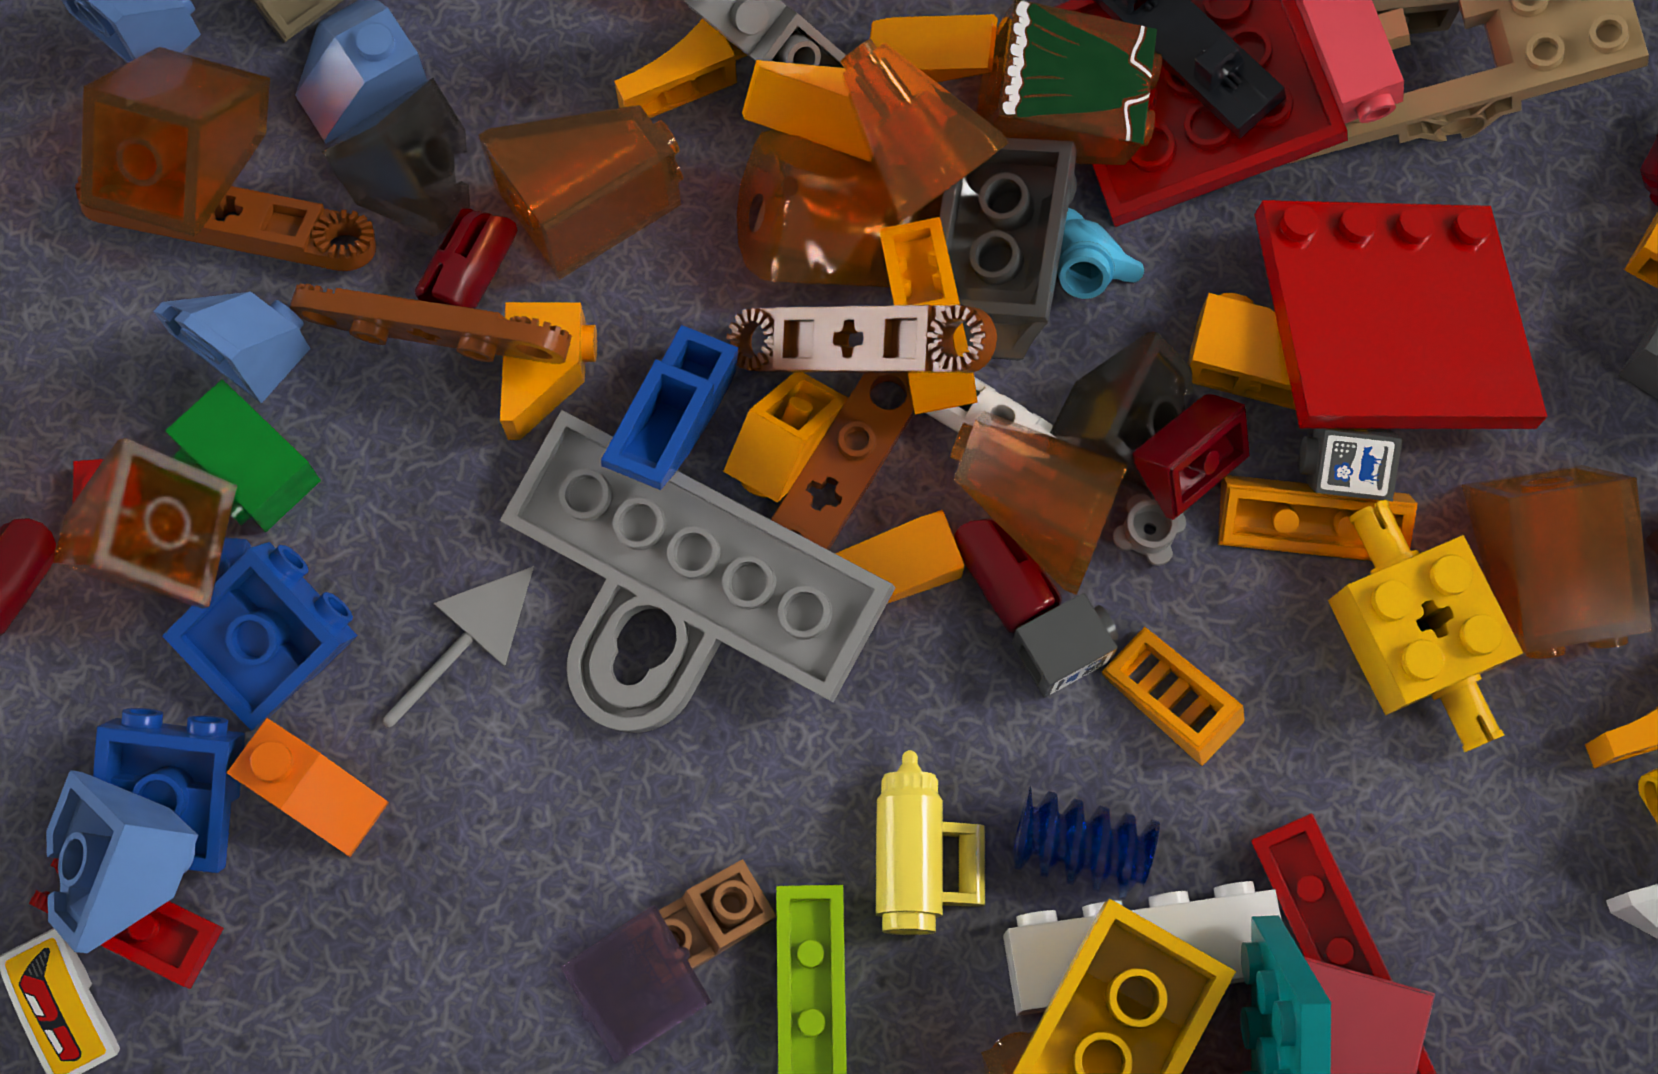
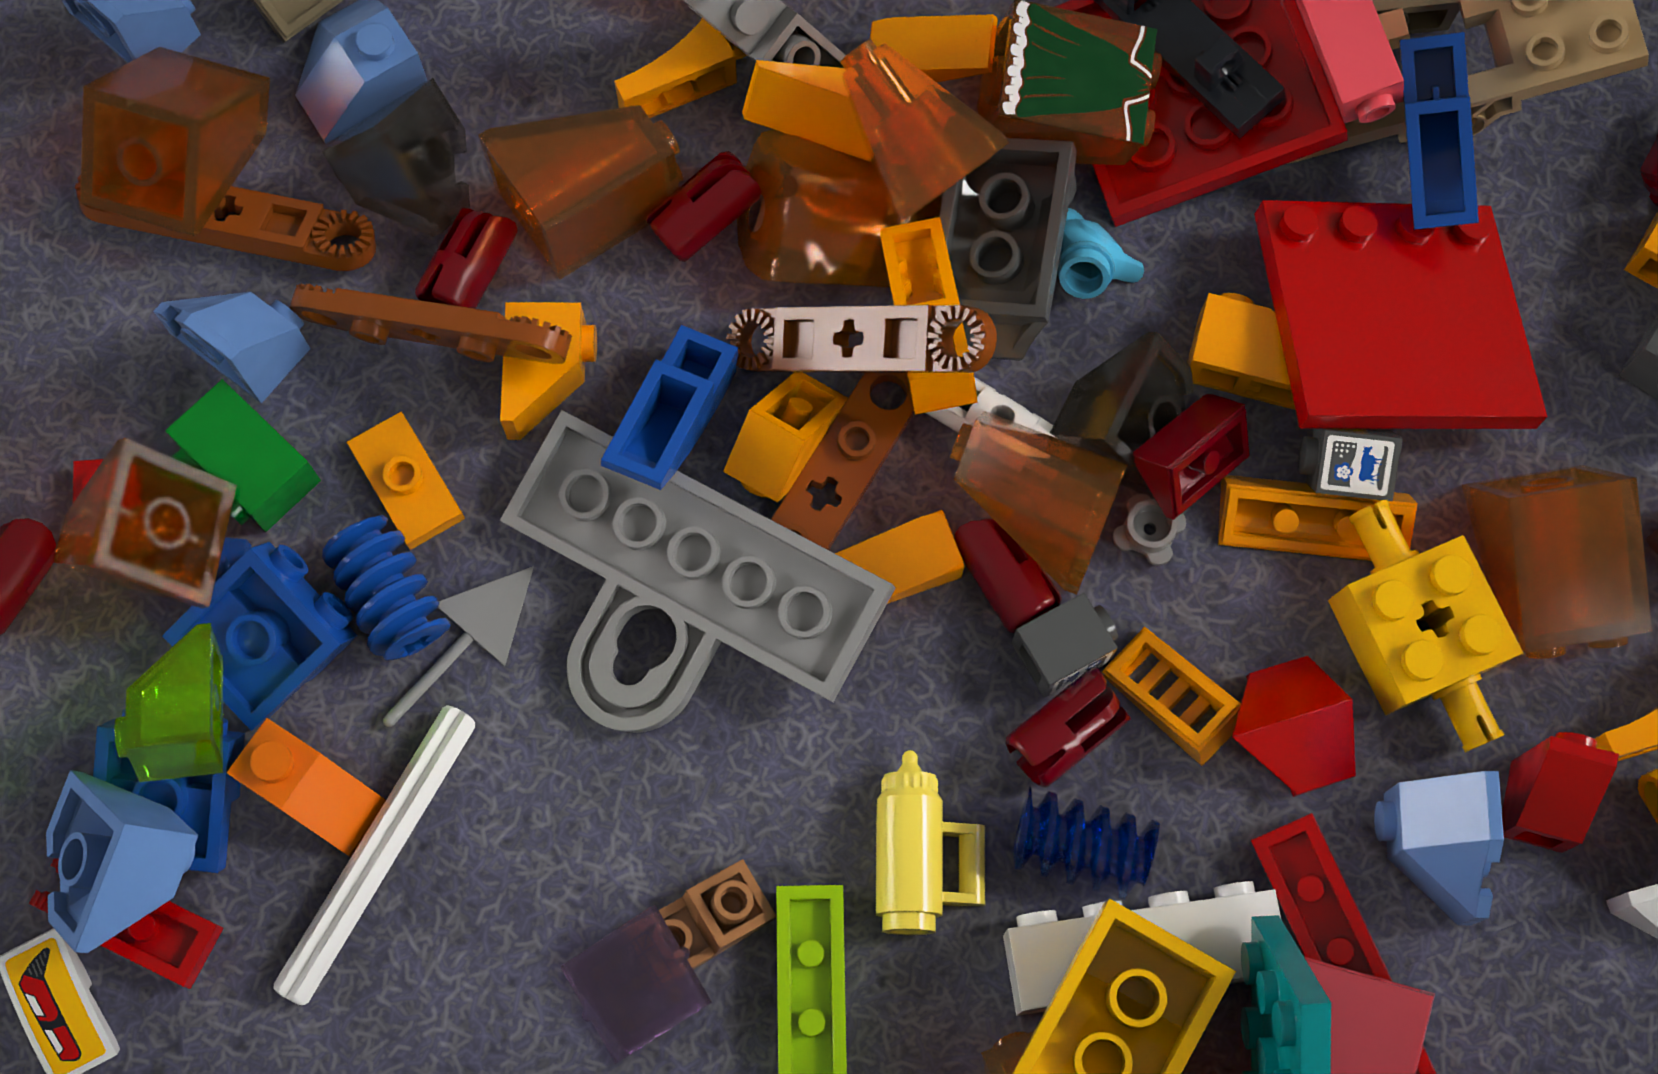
none -> clear neon green slope [114,623,223,782]
none -> white axle [274,705,475,1005]
none -> blue piece [322,515,451,660]
none -> light orange plate [347,411,465,550]
none -> dark red arm [646,151,762,262]
none -> dark red arm [1005,667,1131,788]
none -> red slope [1232,655,1356,797]
none -> medium blue slope [1374,771,1504,926]
none -> blue slope [1399,32,1479,230]
none -> red slope [1502,732,1619,853]

